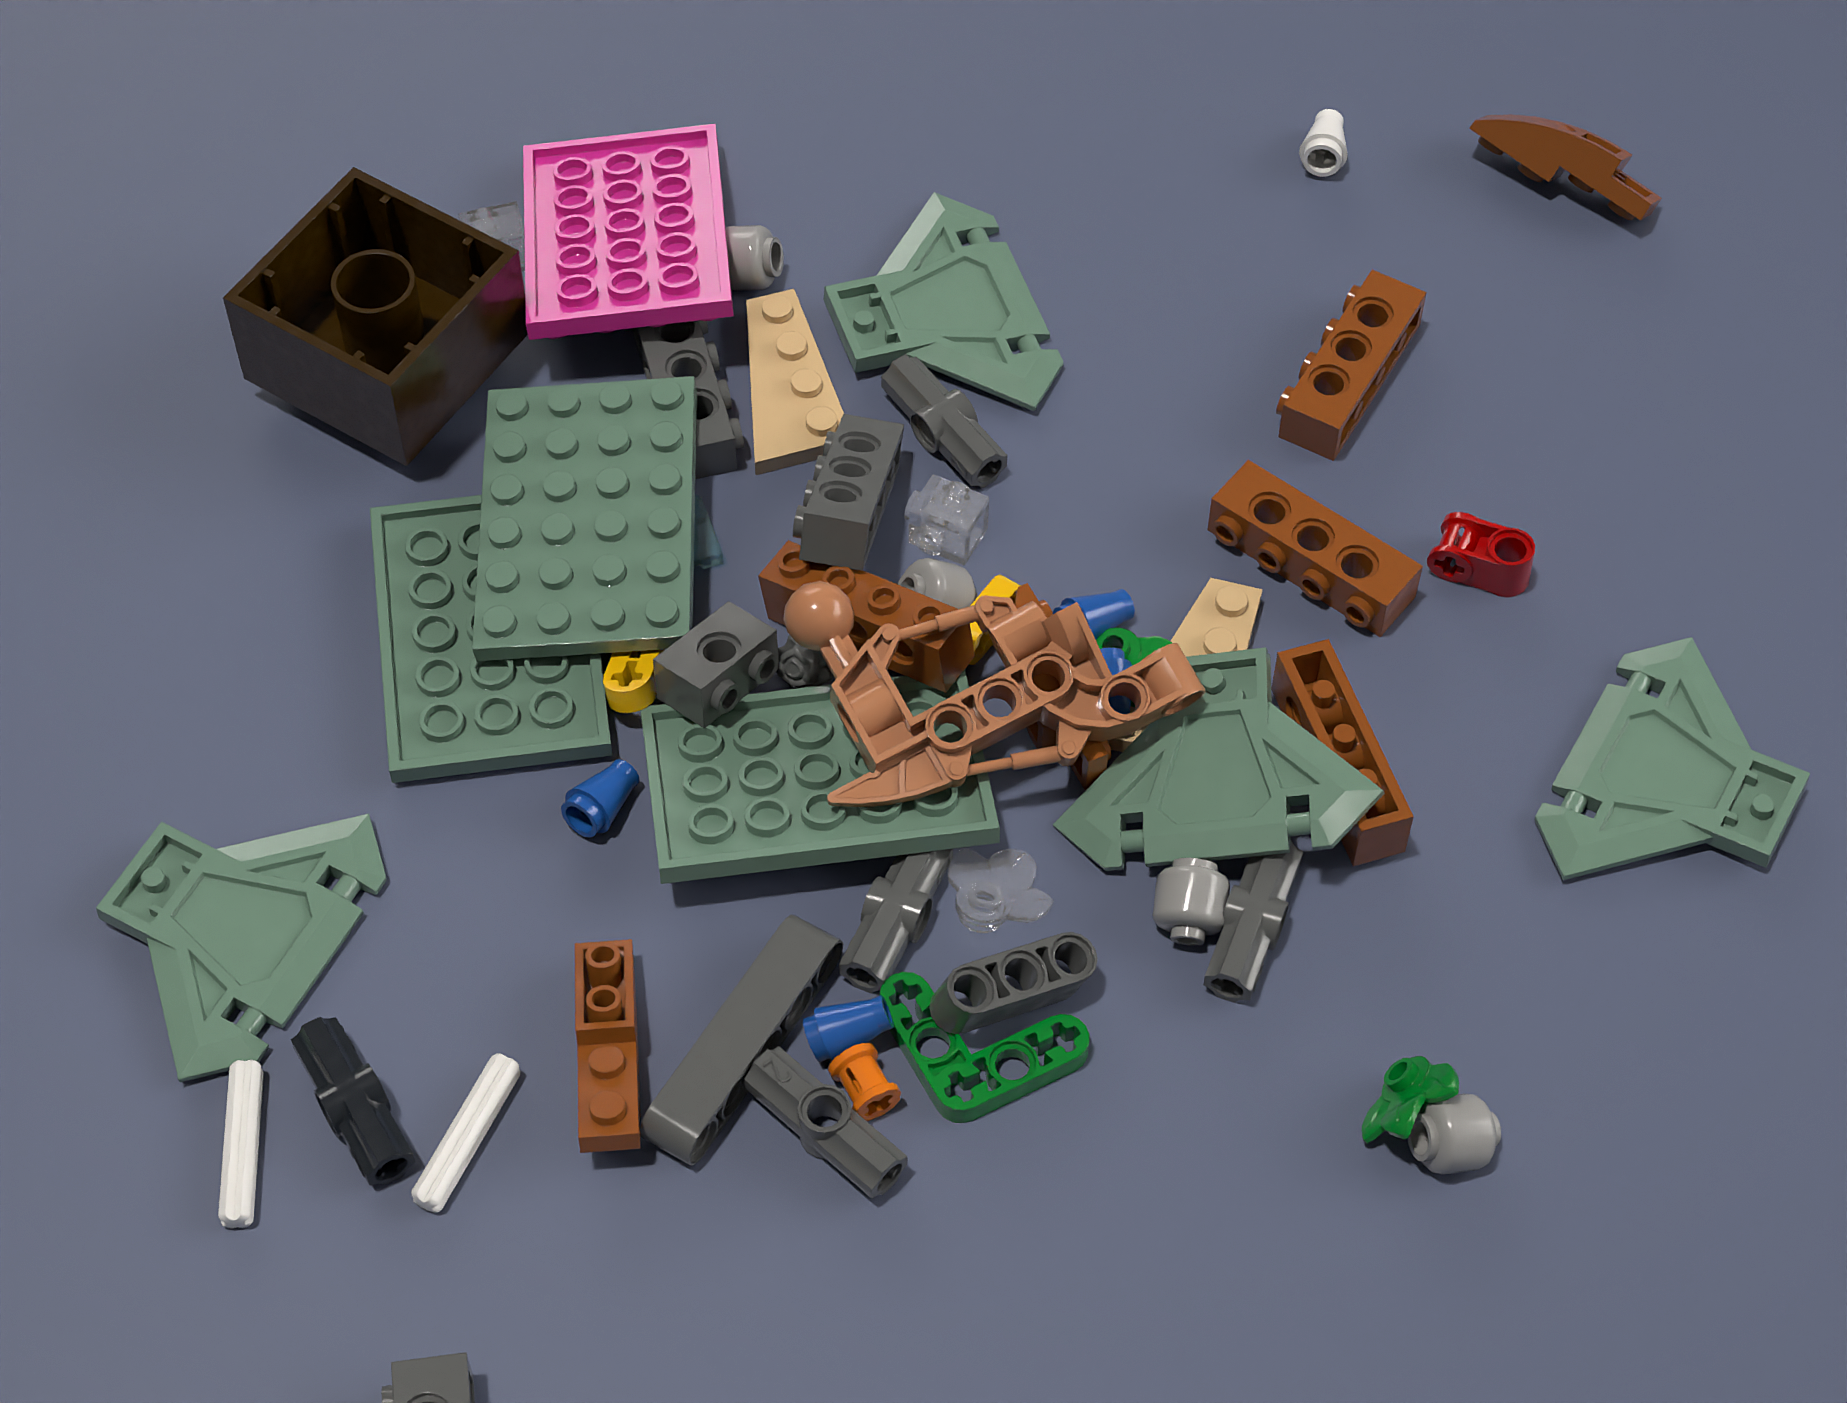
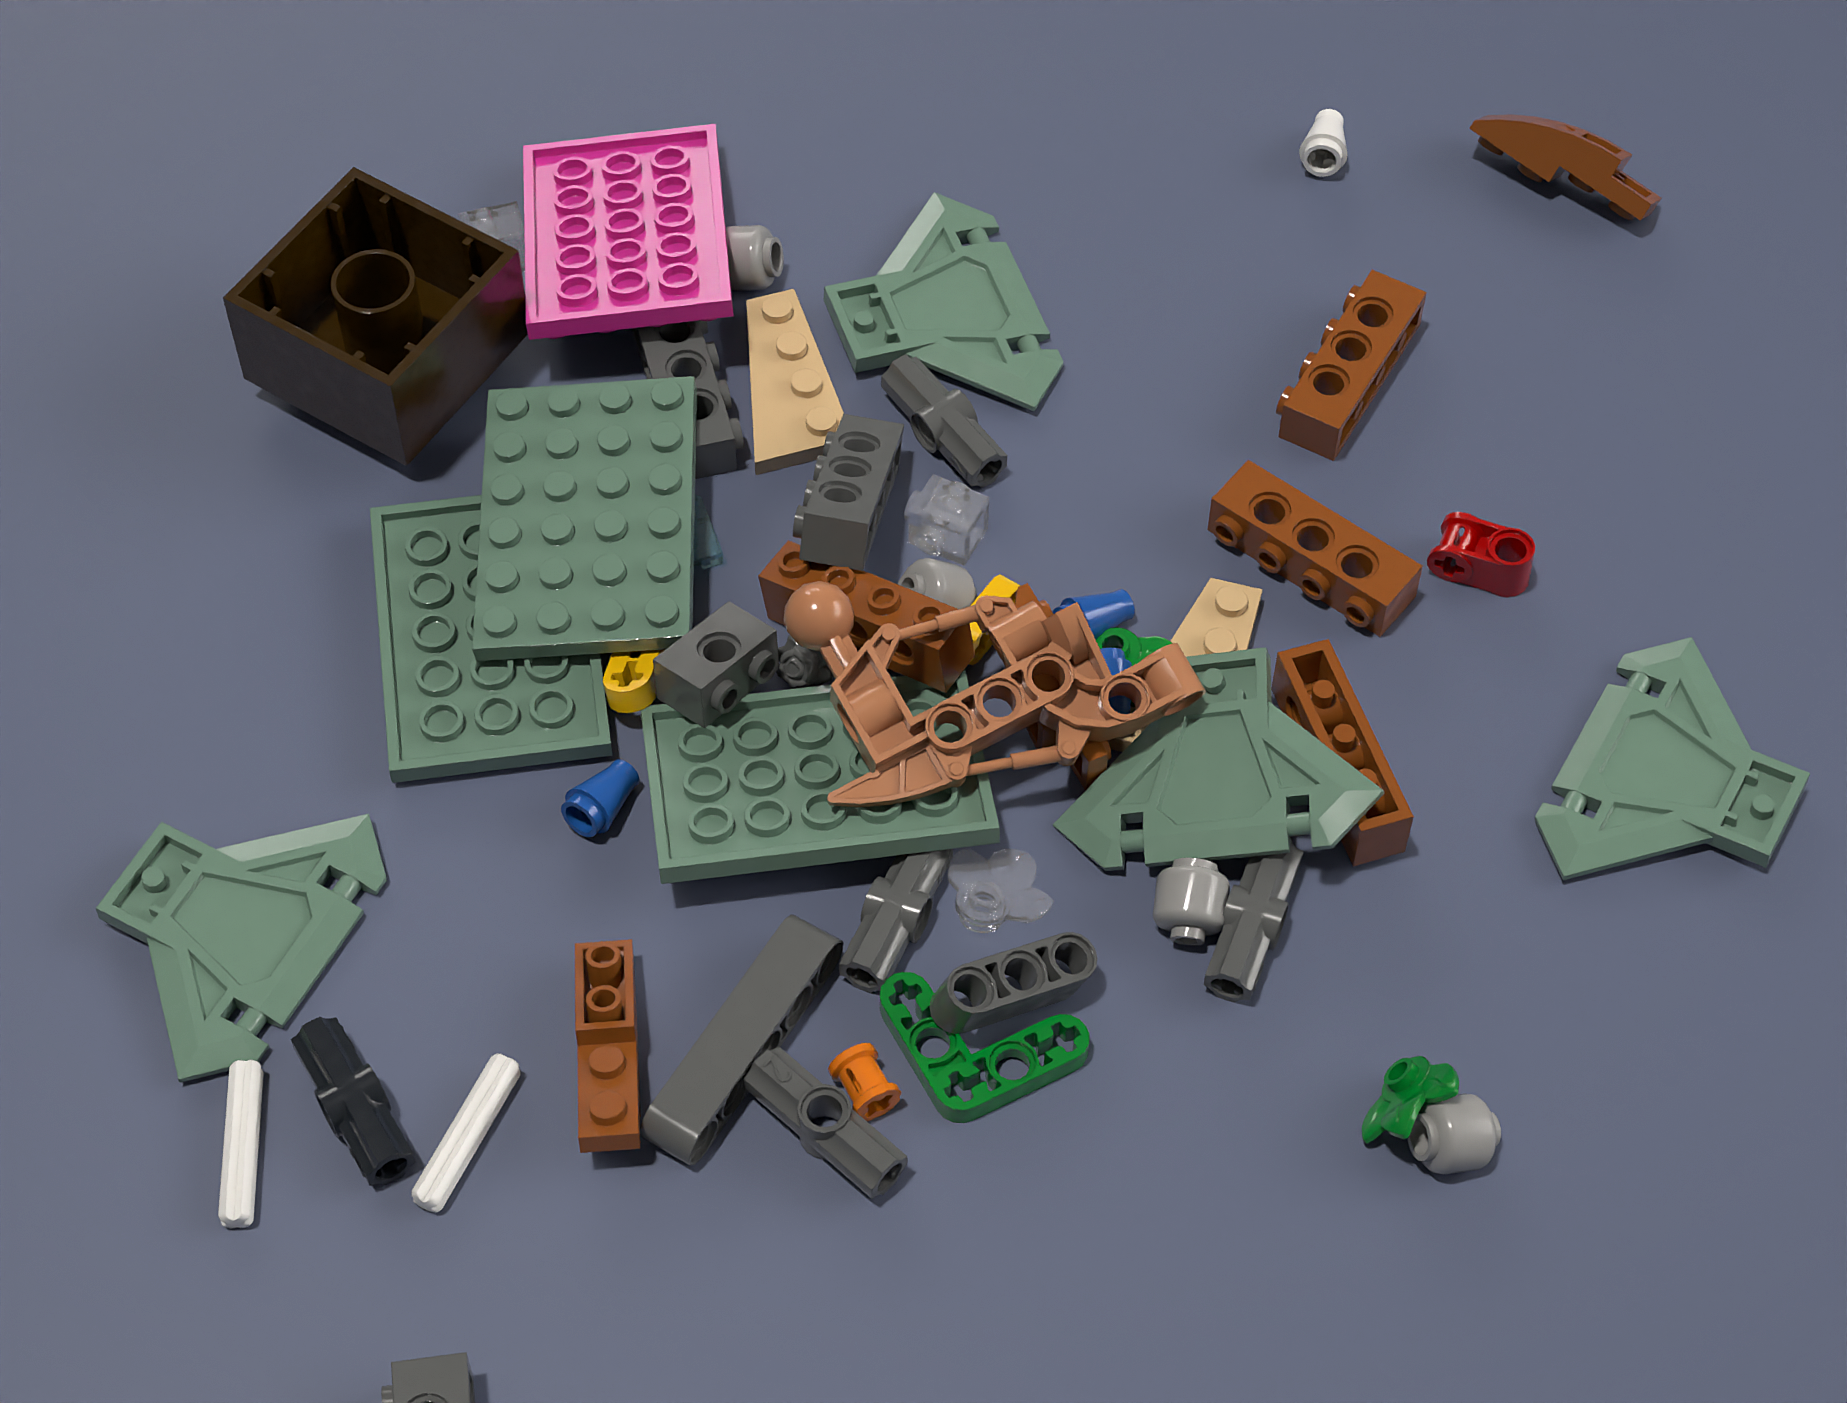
blue cone [803,995,894,1062] -> none

